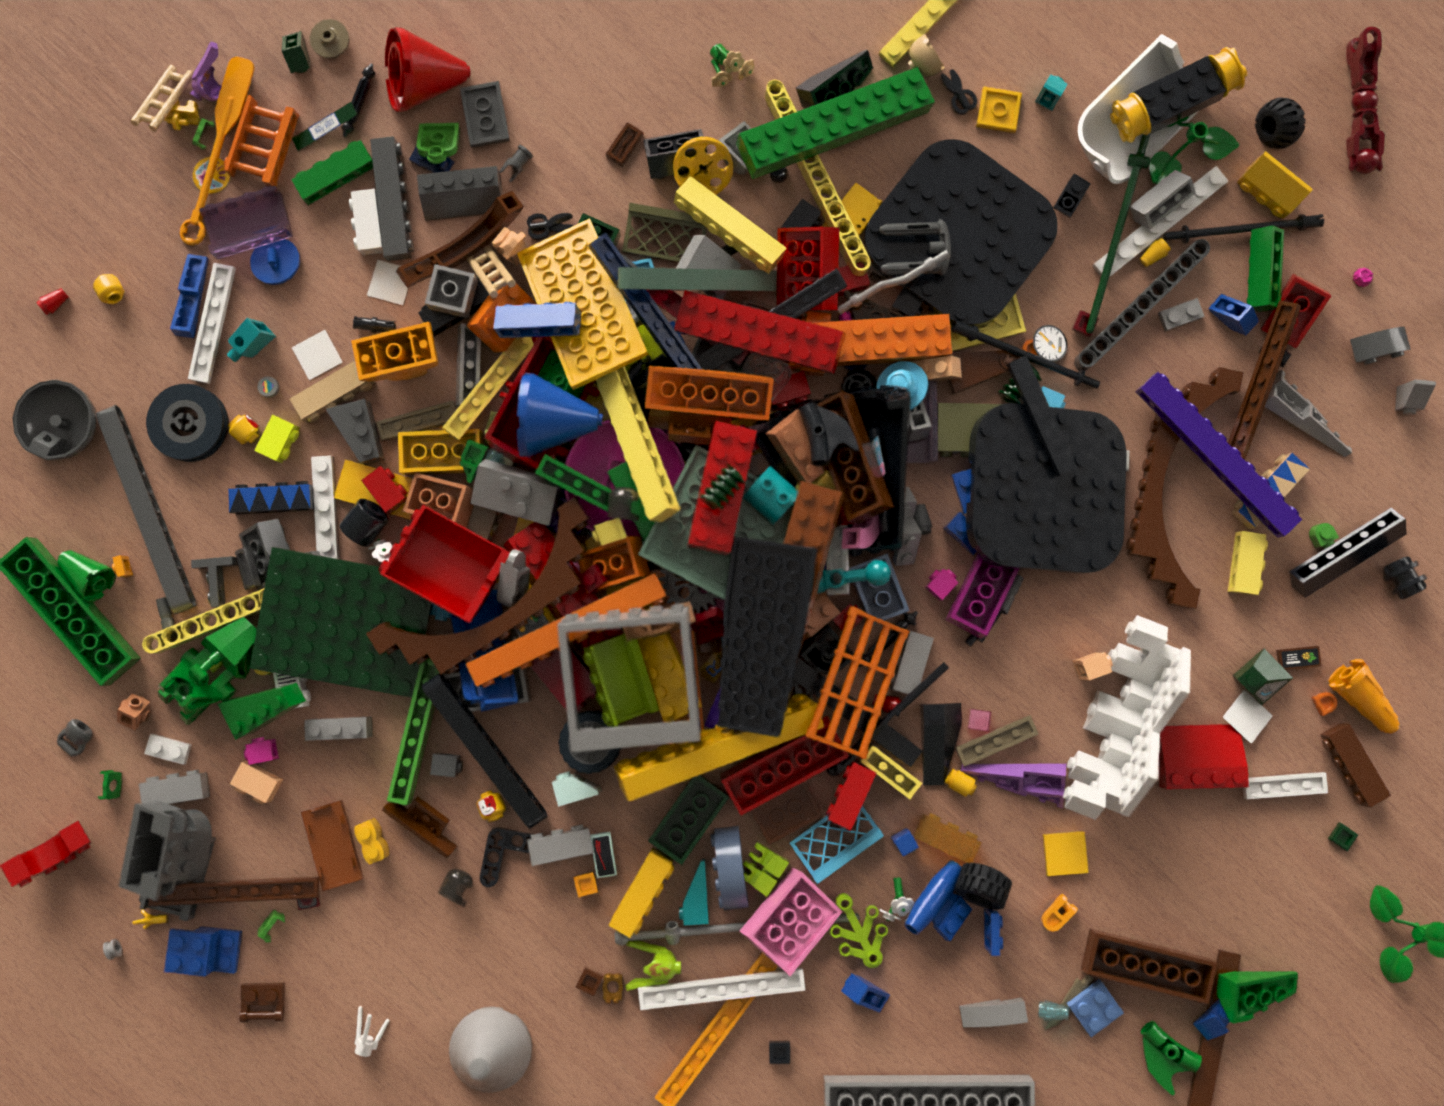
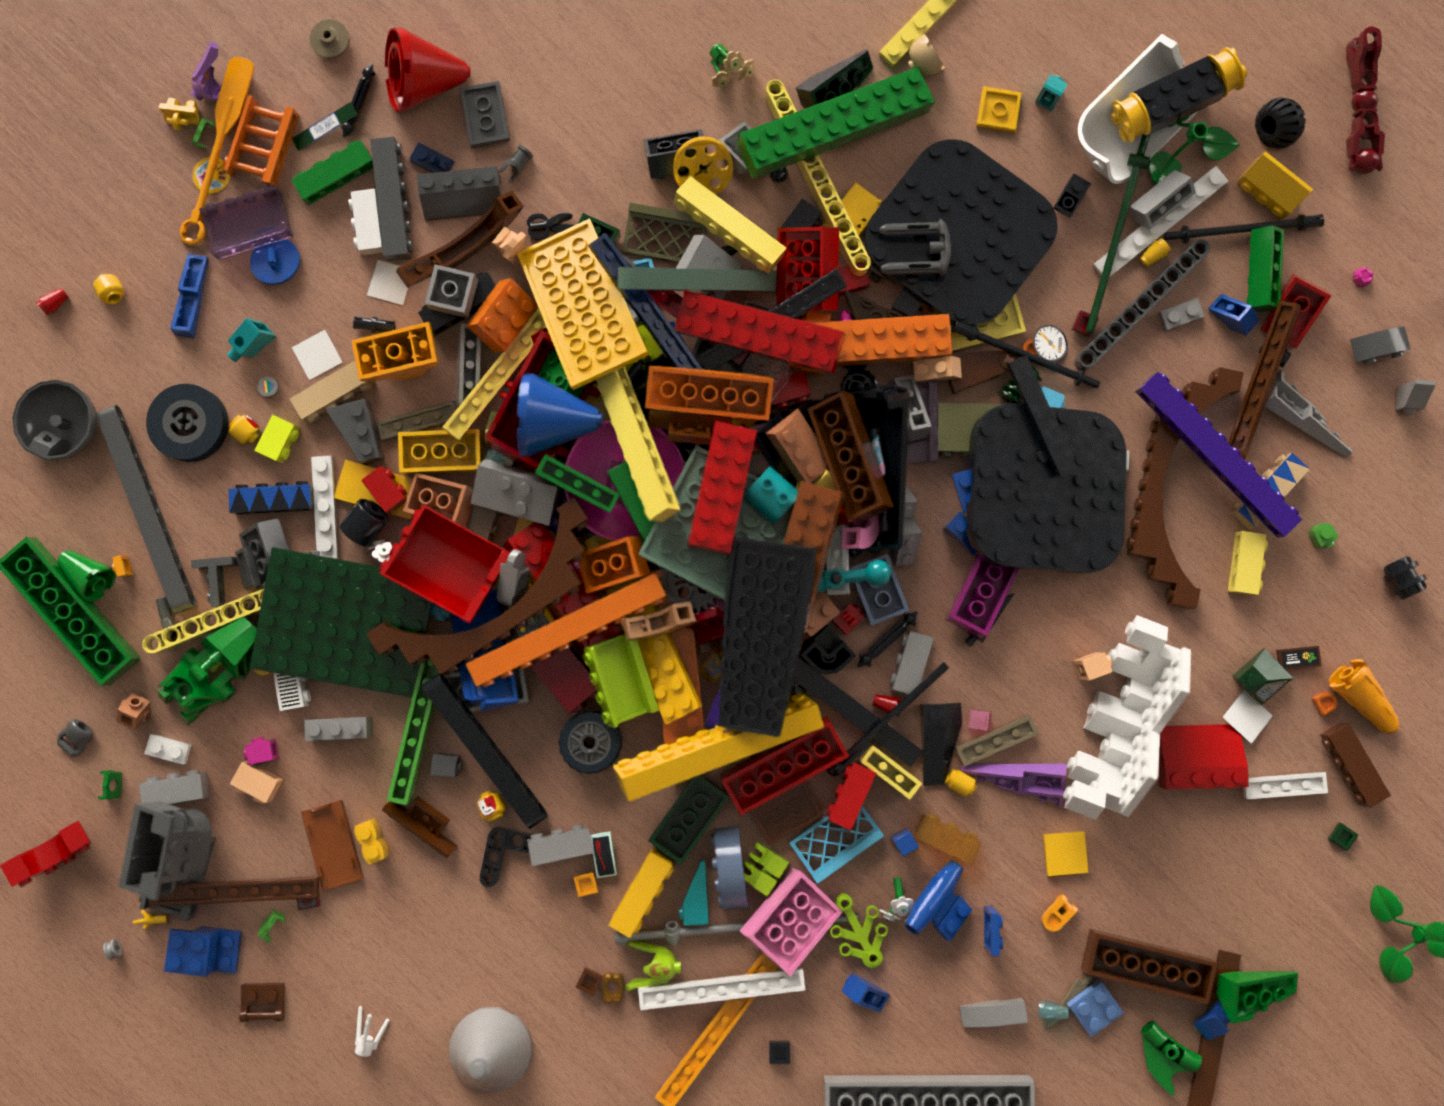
tan bar [130,65,193,132] -> none
white plate [188,263,236,384] -> none
green wedge [217,683,306,740] -> none
dark green slope [282,31,310,74] -> none
bright green plate [416,123,460,164] -> none
clear smoke helmet [438,869,474,908] -> none
green slope [460,439,489,483] -> none
tan bar [467,246,516,298] -> none
brick [493,301,581,338] -> none
light aqua slope [552,771,602,807] -> none
light grey door [557,604,701,752] -> none
dark red plate [578,564,608,593] -> none
light yellow slope [591,517,627,546] -> none
reddish brown tile [605,122,644,167] -> none
clear smoke helmet [607,487,639,521] -> none
dark green piece [699,464,746,510] -> none
black pin [800,403,860,466] -> none
orange door [805,606,910,759] -> none
light grey bar [838,250,951,314] -> none
medium azure hat [877,361,929,410] -> none
dark grey cone [913,504,933,535] -> none
dark pink brick [925,569,959,601] -> none
black piece [941,69,977,115] -> none
black tyre [955,863,1012,909] -> none
dark grey piece [999,574,1024,615] -> none
black brick [1289,508,1407,598] -> none

